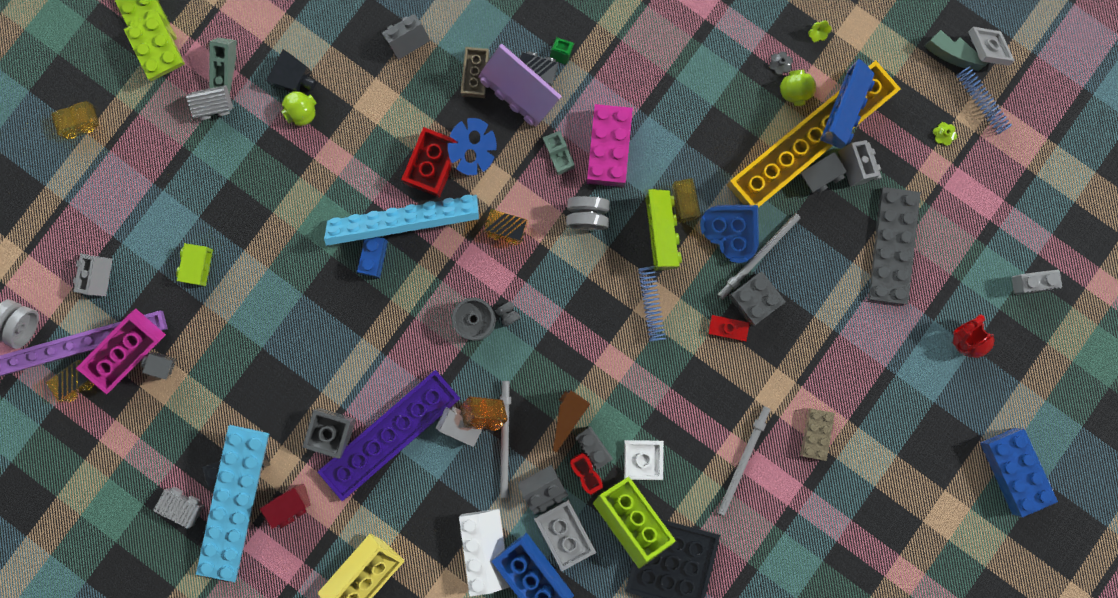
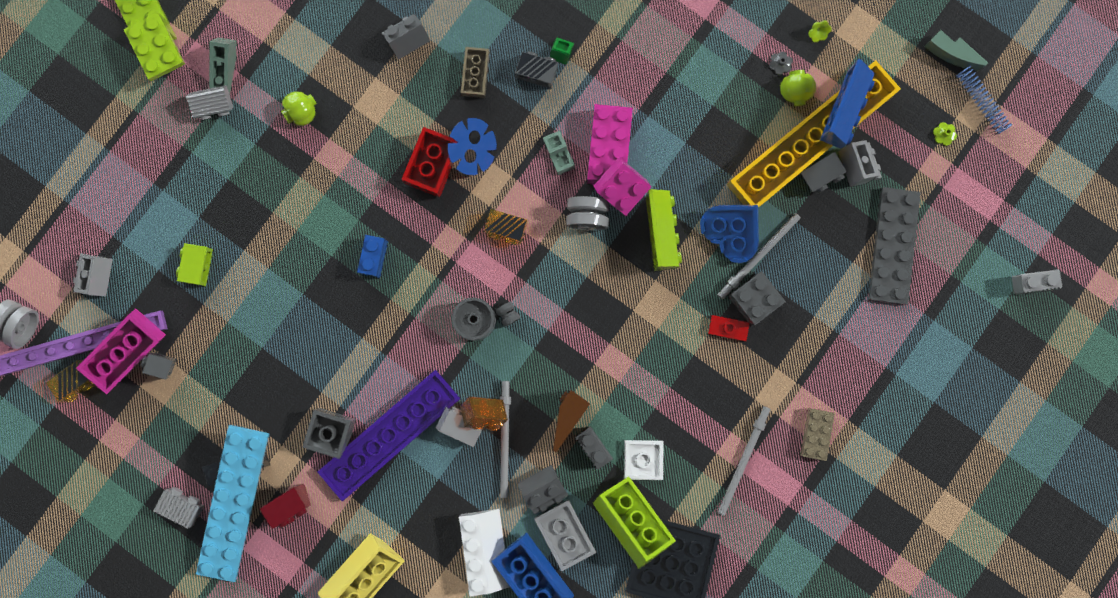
clear yellow brick [51,101,99,139] -> none
black torso [266,49,316,92] -> none
medium azure plate [324,195,479,246] -> none
lavender slope [479,44,562,127] -> none
red brick [570,452,603,495] -> none
medium blue piece [638,267,666,342] -> none
clear yellow brick [672,178,701,223] -> none
red helmet [952,314,994,358] -> none
light grey plate [968,27,1015,66] -> none
blue brick [980,428,1058,517] -> none
none -> dark pink brick [594,157,652,216]

